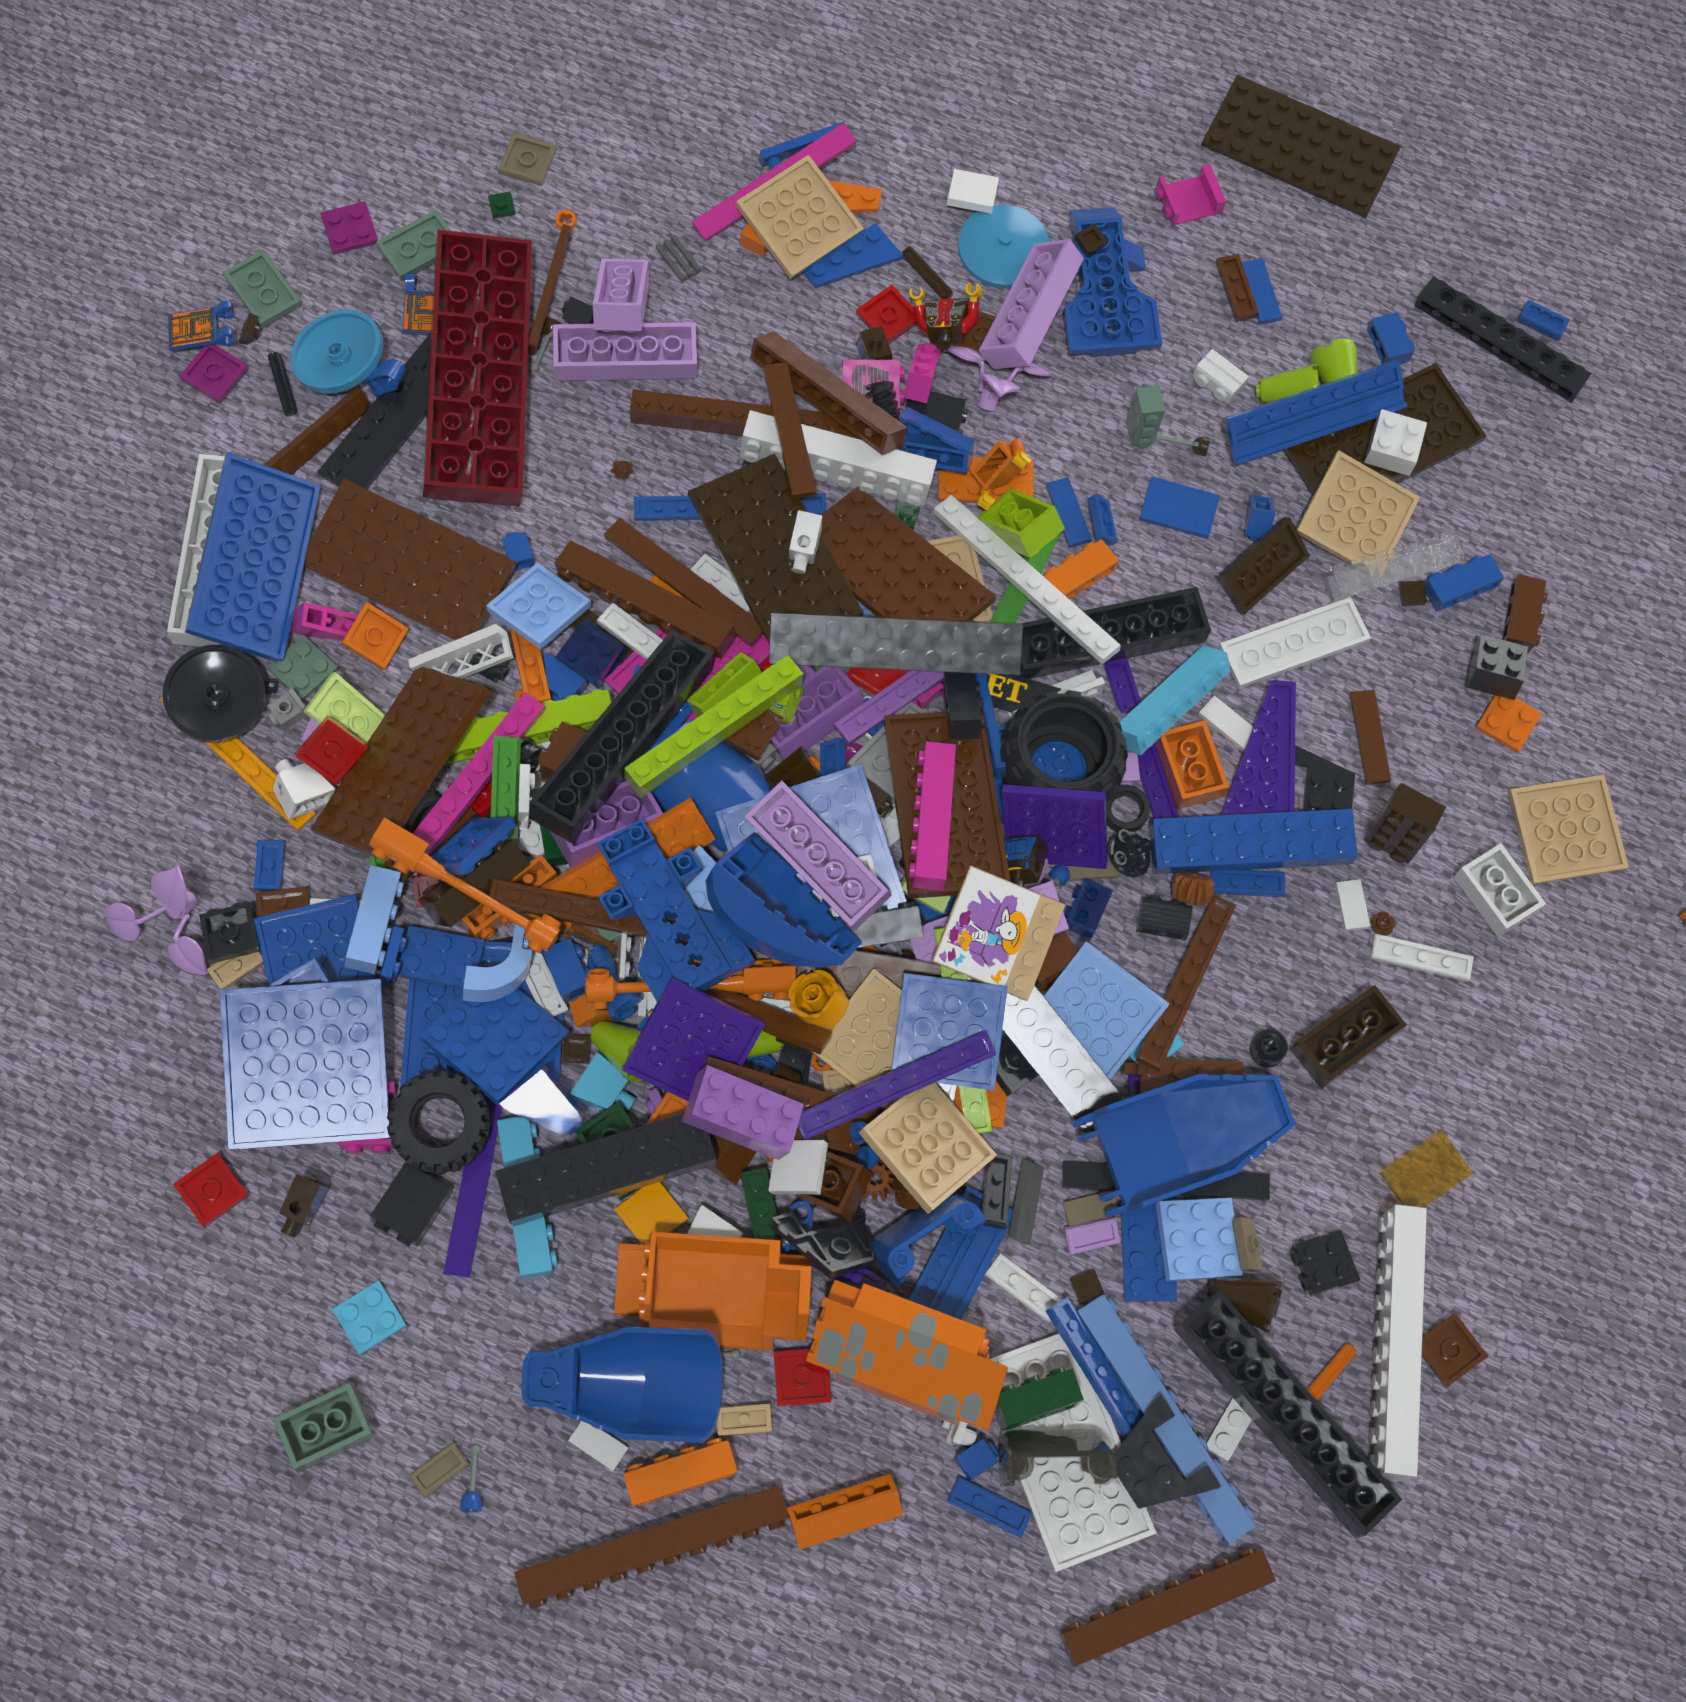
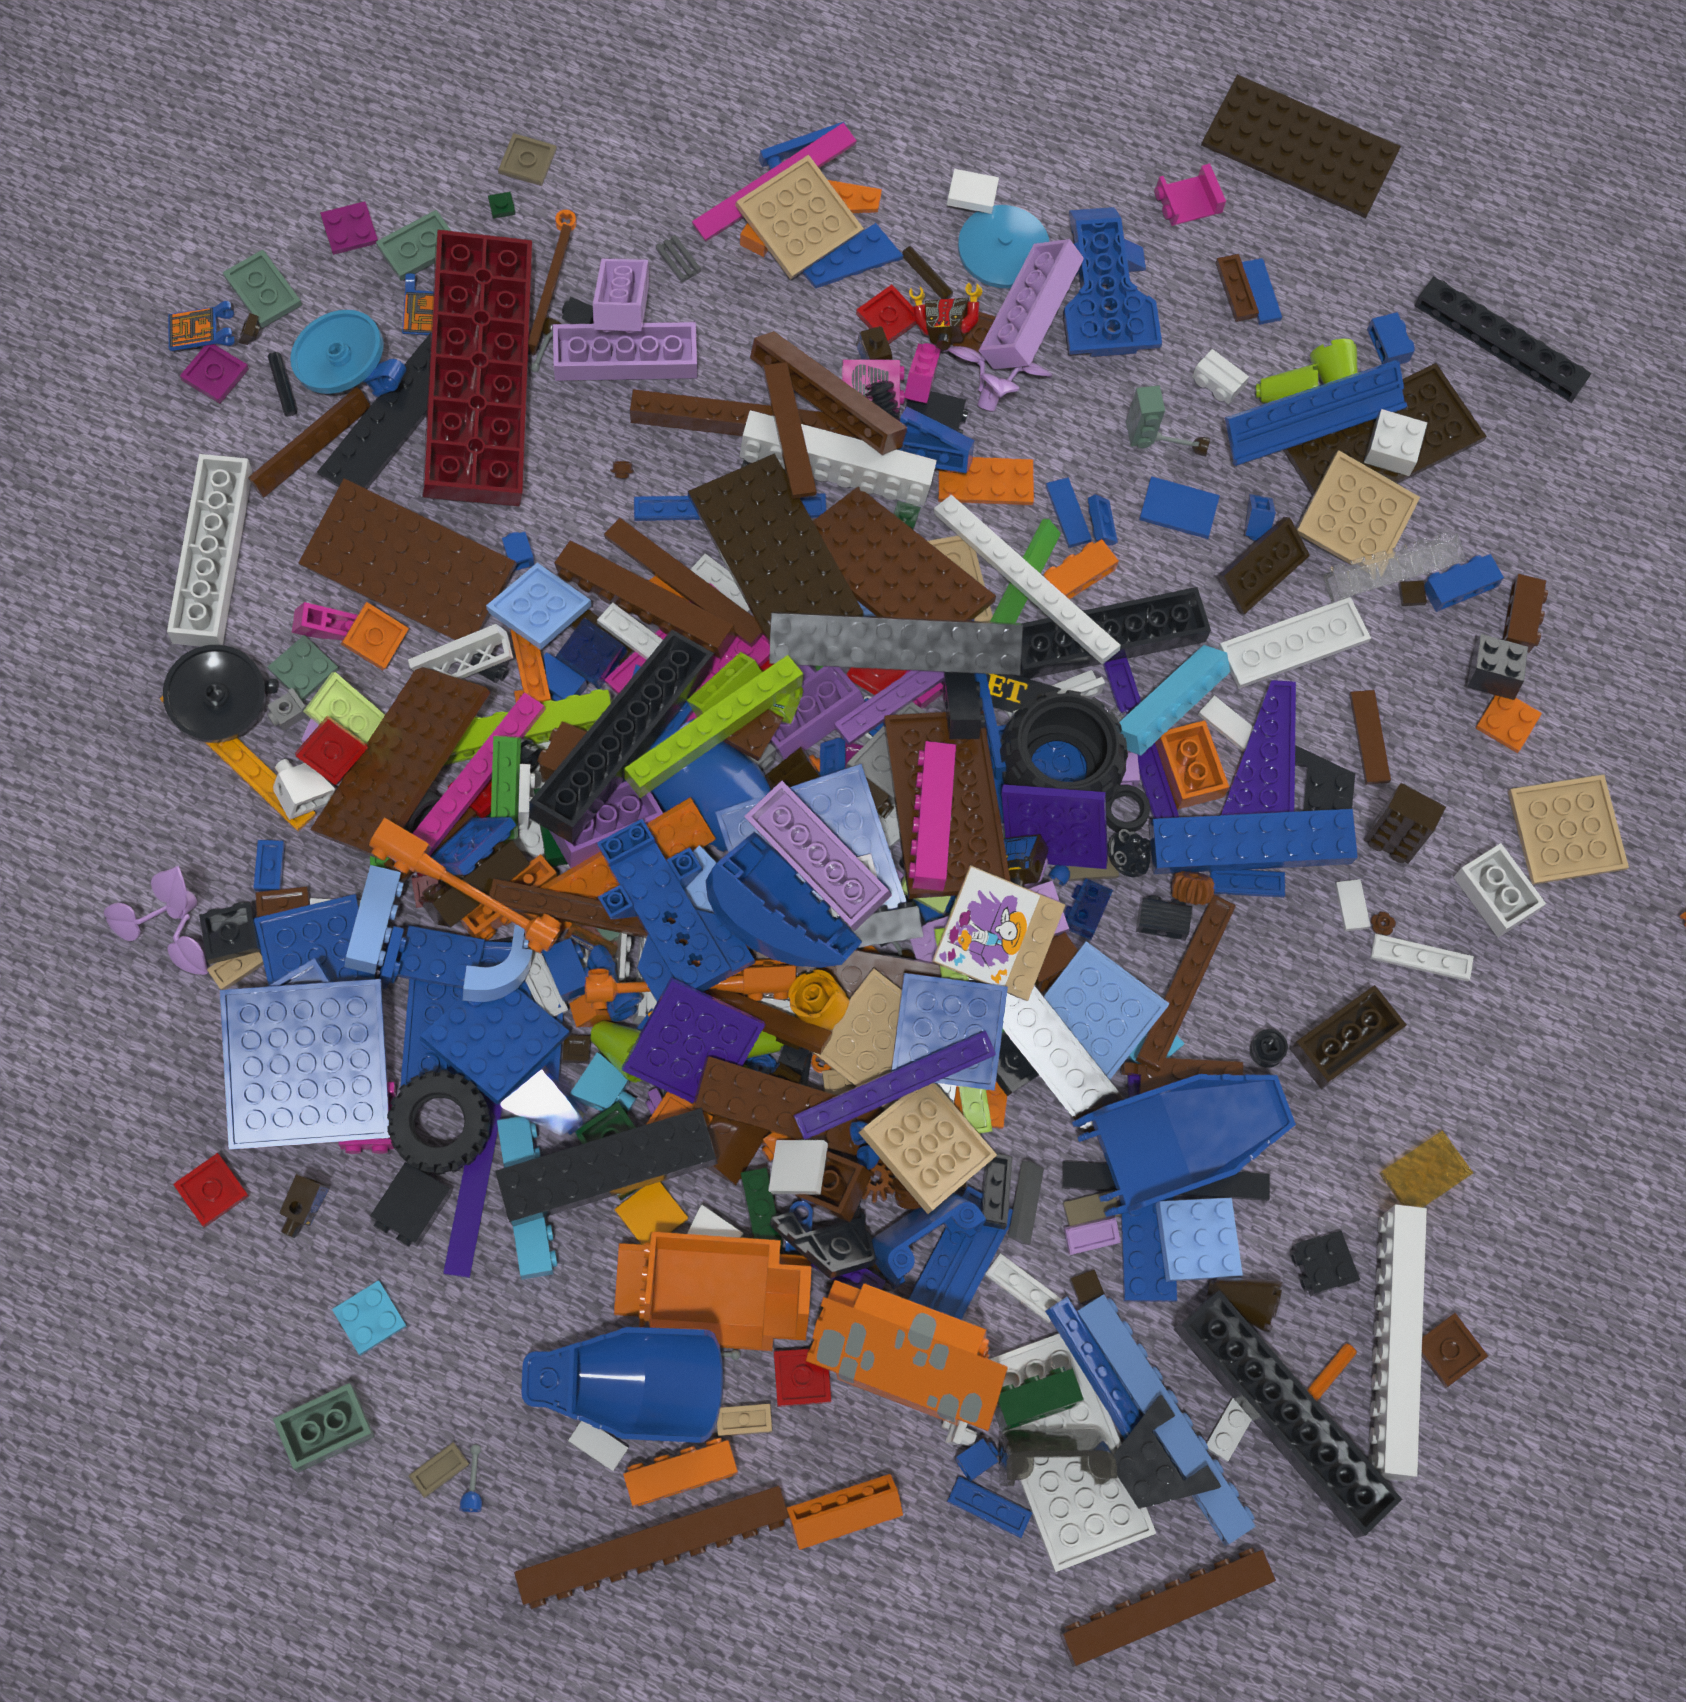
blue plate [185,453,321,662] -> none
medium lavender brick [682,1065,804,1160] -> none
white torso [789,510,822,574] -> none
orange torso [971,439,1031,511] -> none
lime brick [977,488,1065,558] -> none
dark brown plate [1074,223,1108,257] -> none
dark tan plate [1232,1217,1263,1272] -> none
blue plate [1517,300,1570,341] -> none

